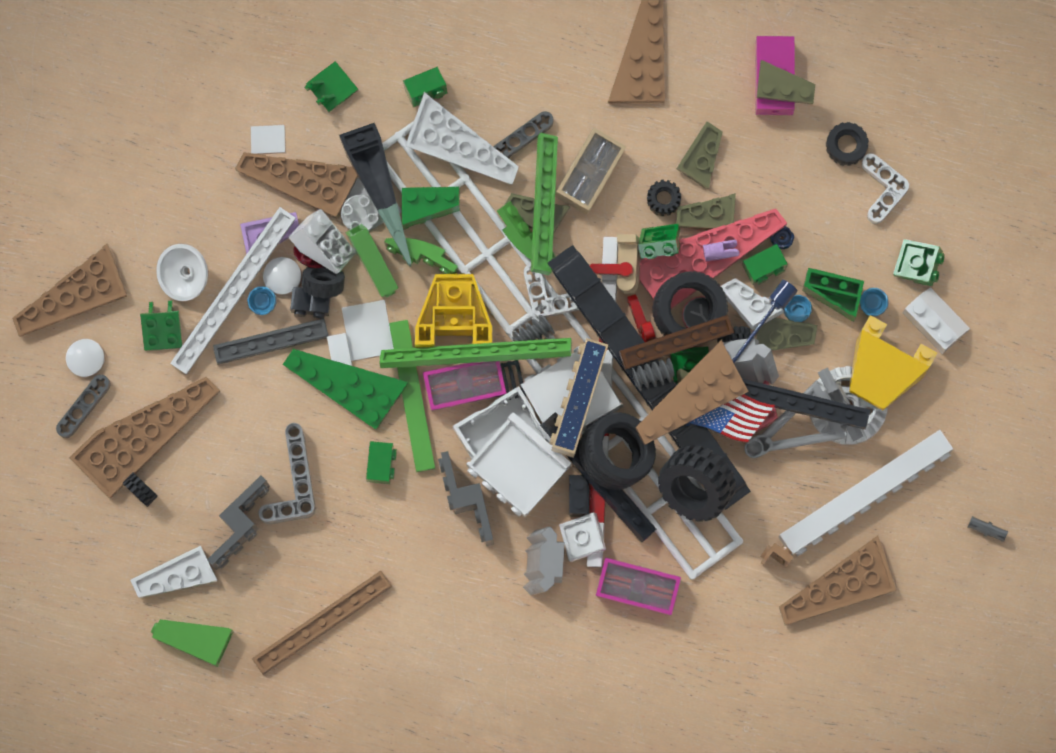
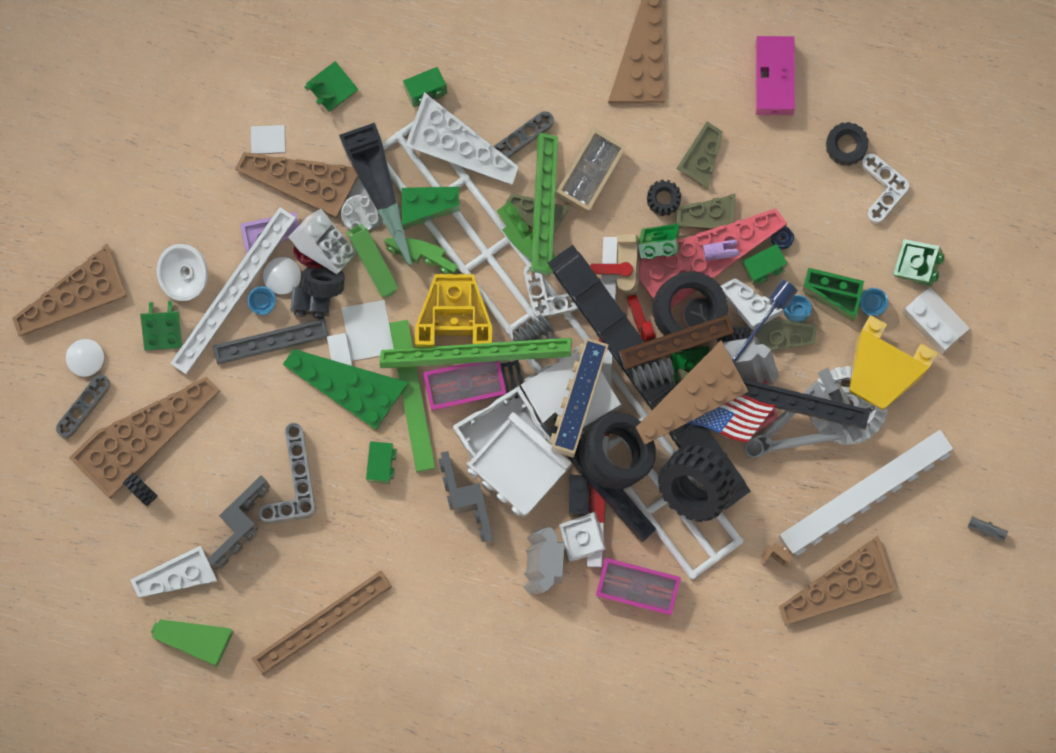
olive wing [756,60,816,104] -> none

